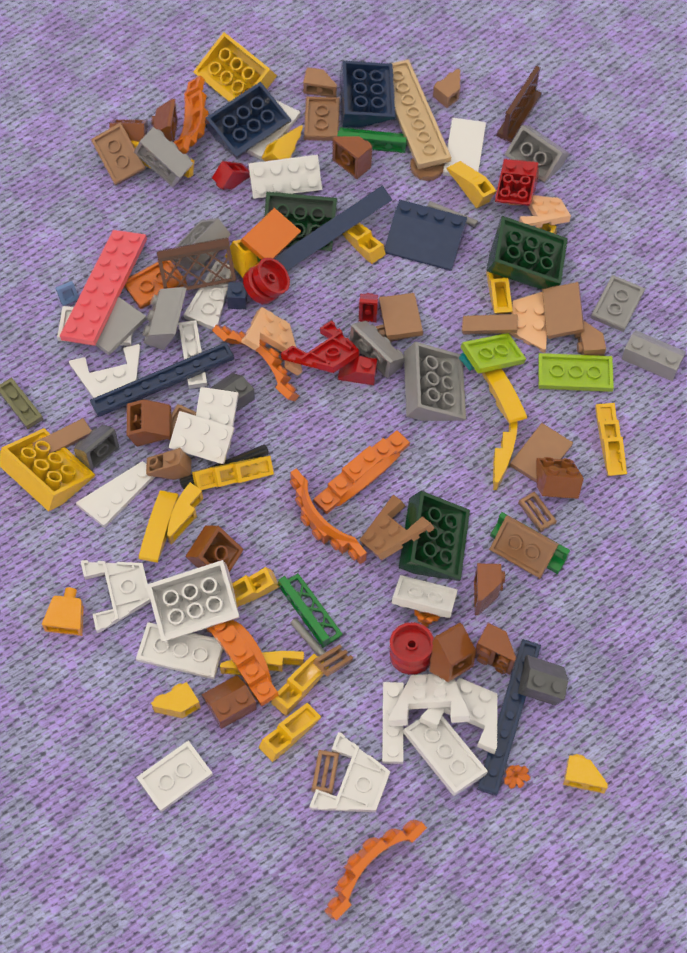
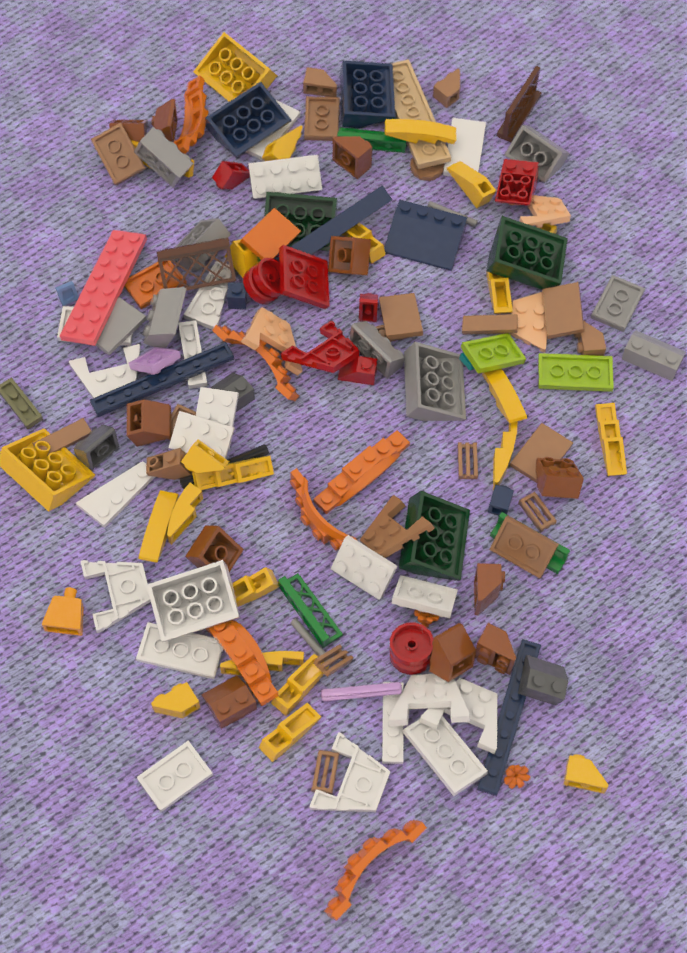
none -> lavender plate [129,347,181,375]
none -> yellow slope [181,439,229,473]
none -> red plate [279,245,330,309]
none -> lavender axle [321,682,402,702]
none -> dark orange slope [328,236,371,276]
none -> white plate [331,535,398,600]
none -> yellow slope [385,119,456,145]
none -> medium nougat tile [457,442,478,479]
none -> dark blue brick [488,485,514,516]

